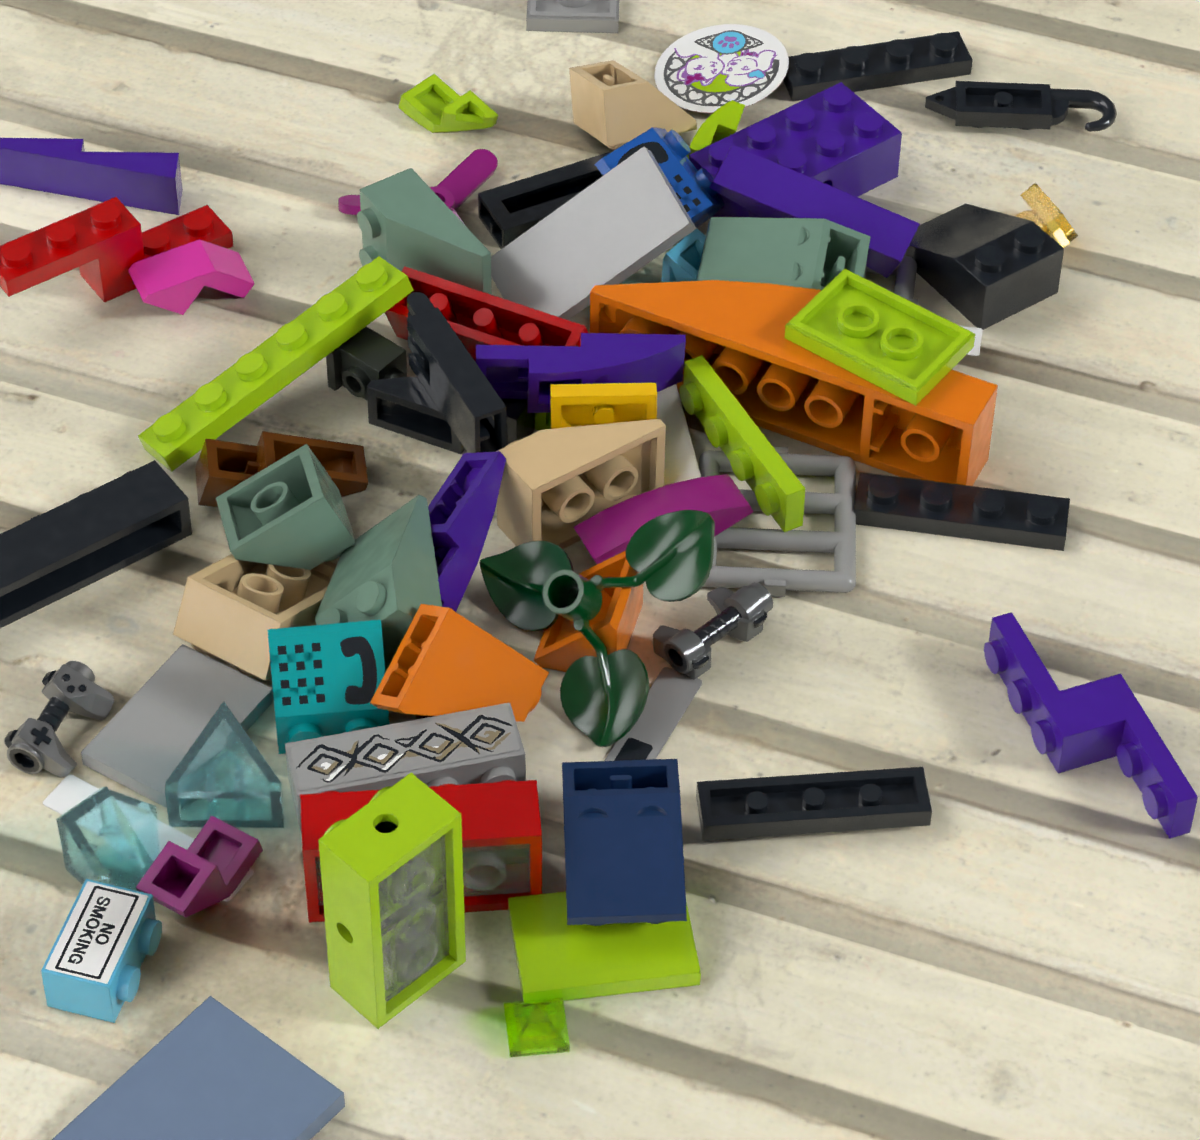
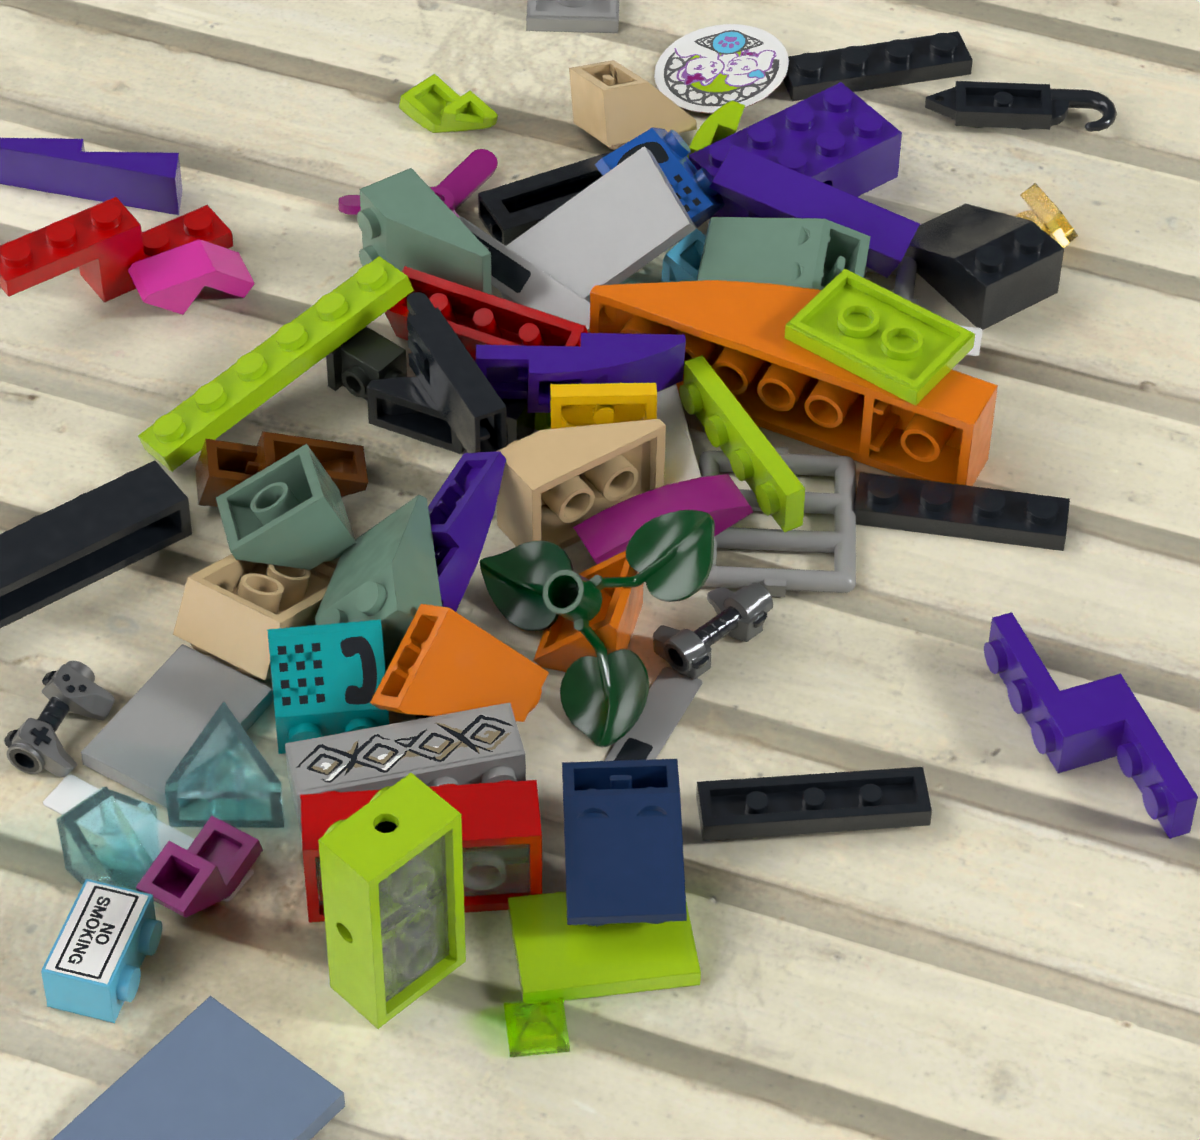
none -> light grey sticker [458,217,590,331]

